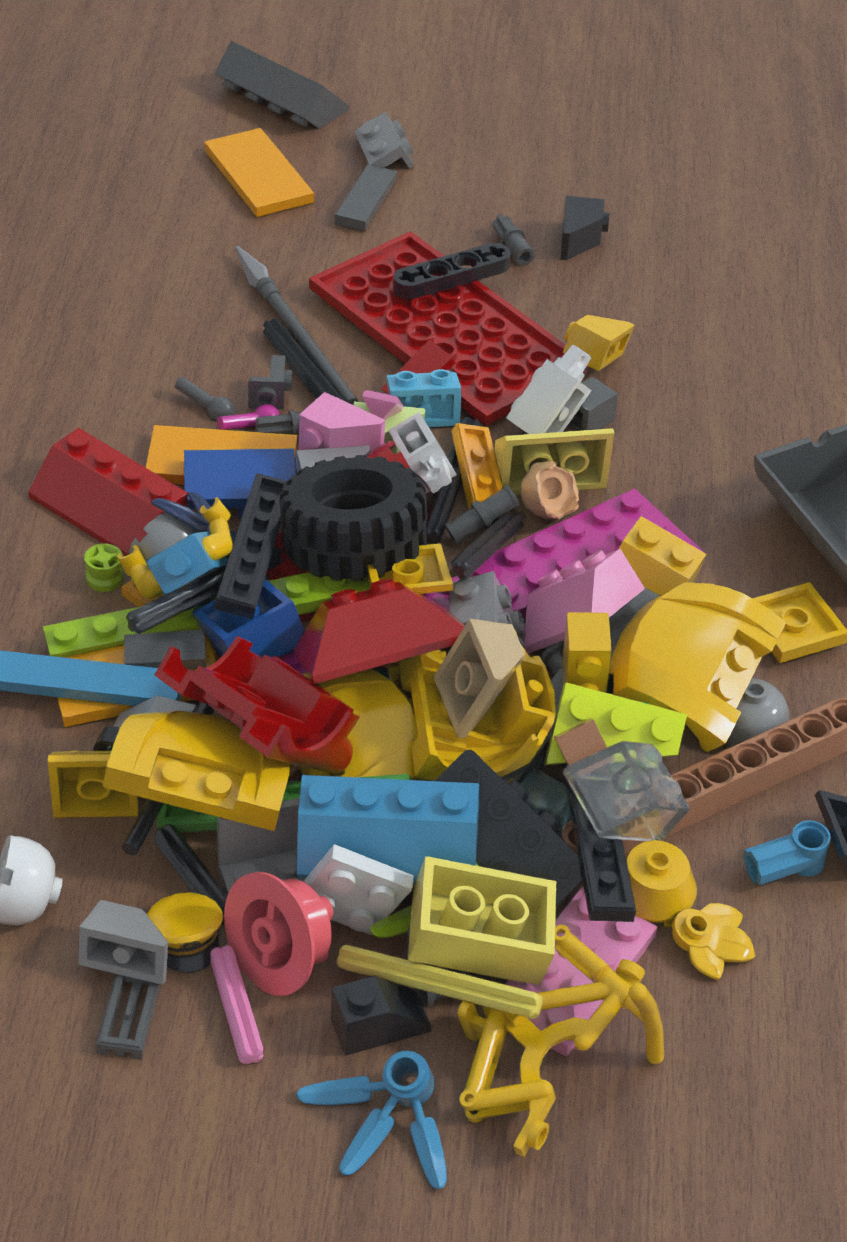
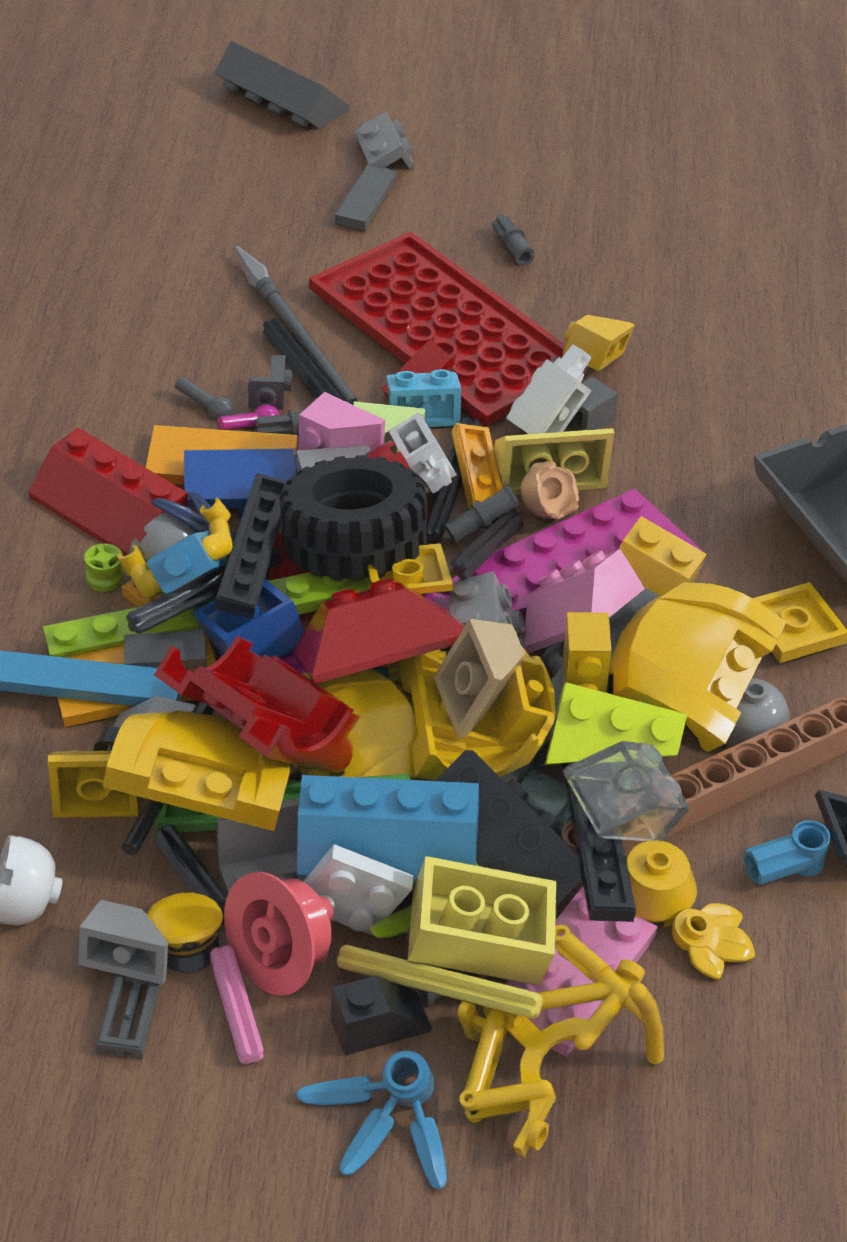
light orange tile [204,128,314,217] -> none
bright pink slope [362,390,403,420] -> none
black beam [393,243,511,299] -> none
nougat tile [554,718,612,776] -> none
black slope [560,196,610,260] -> none

